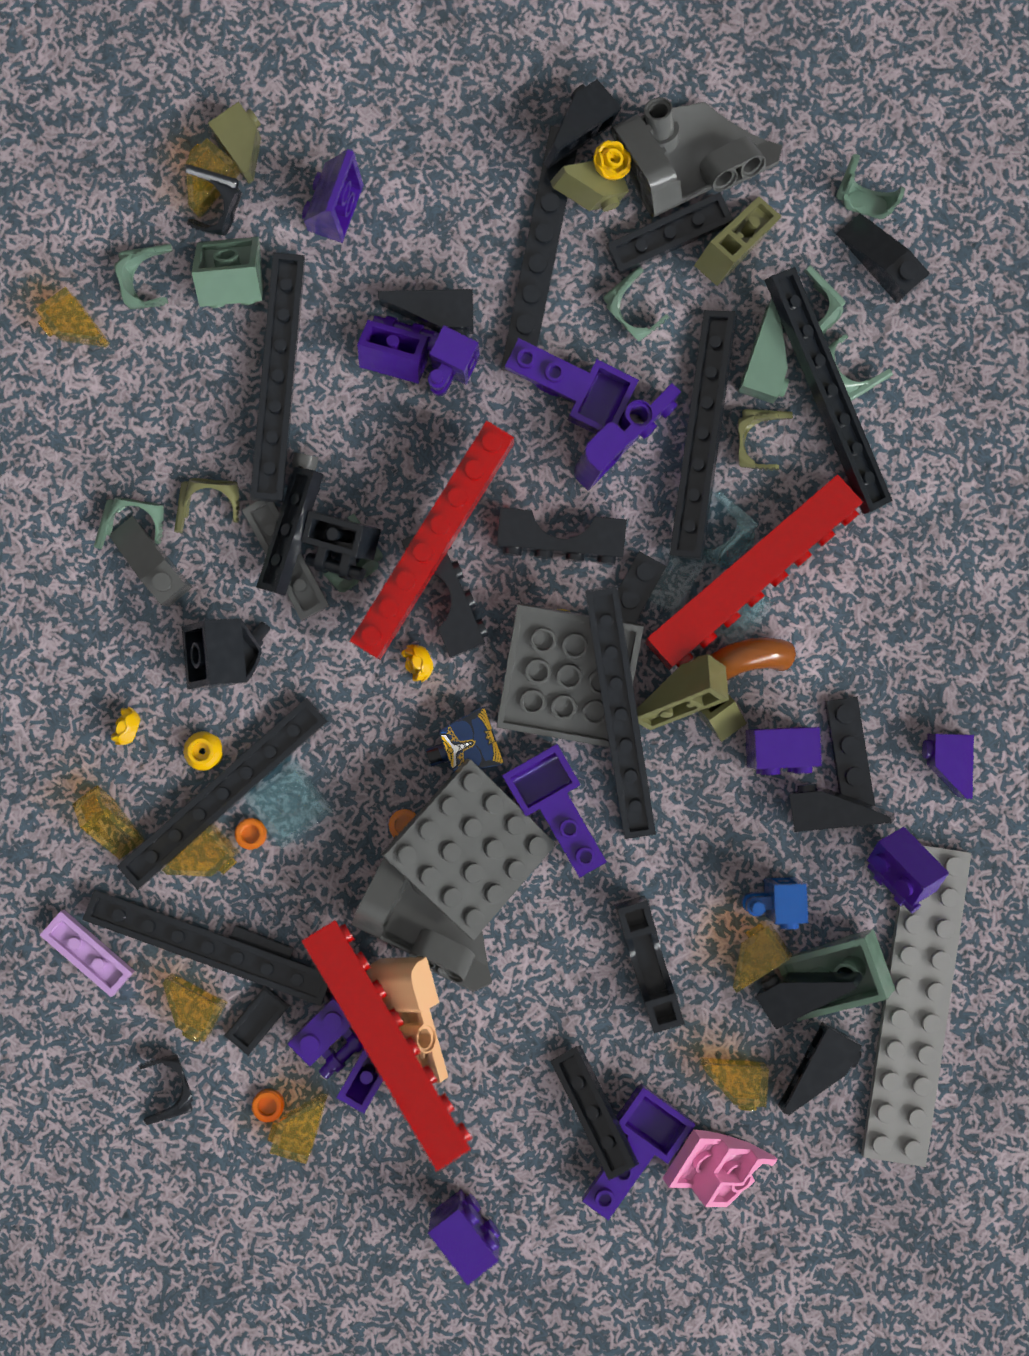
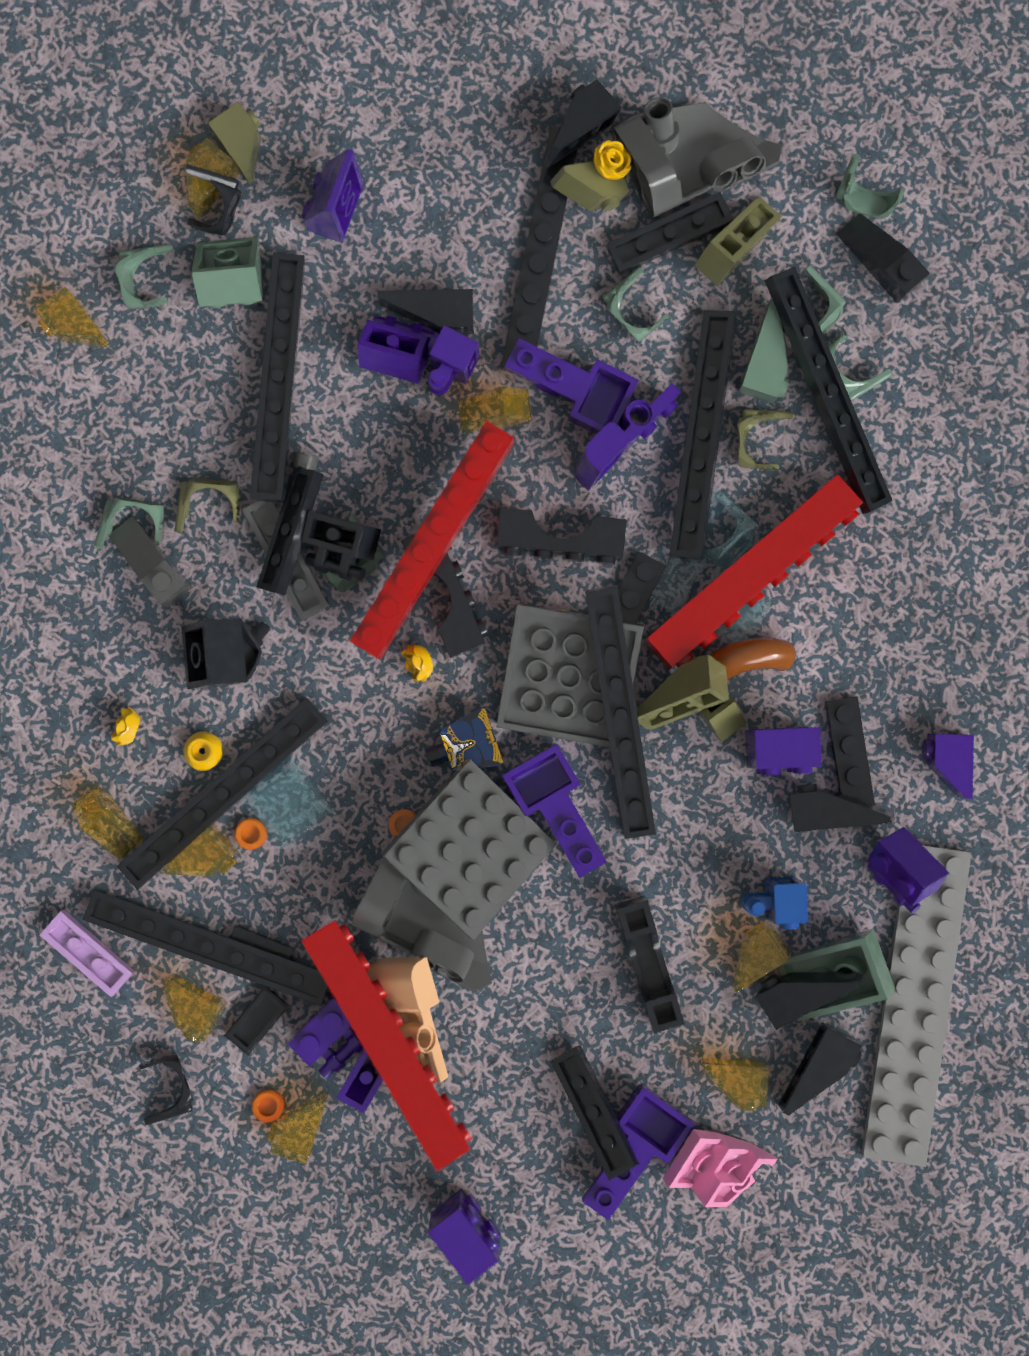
none -> clear yellow slope [458,387,532,433]

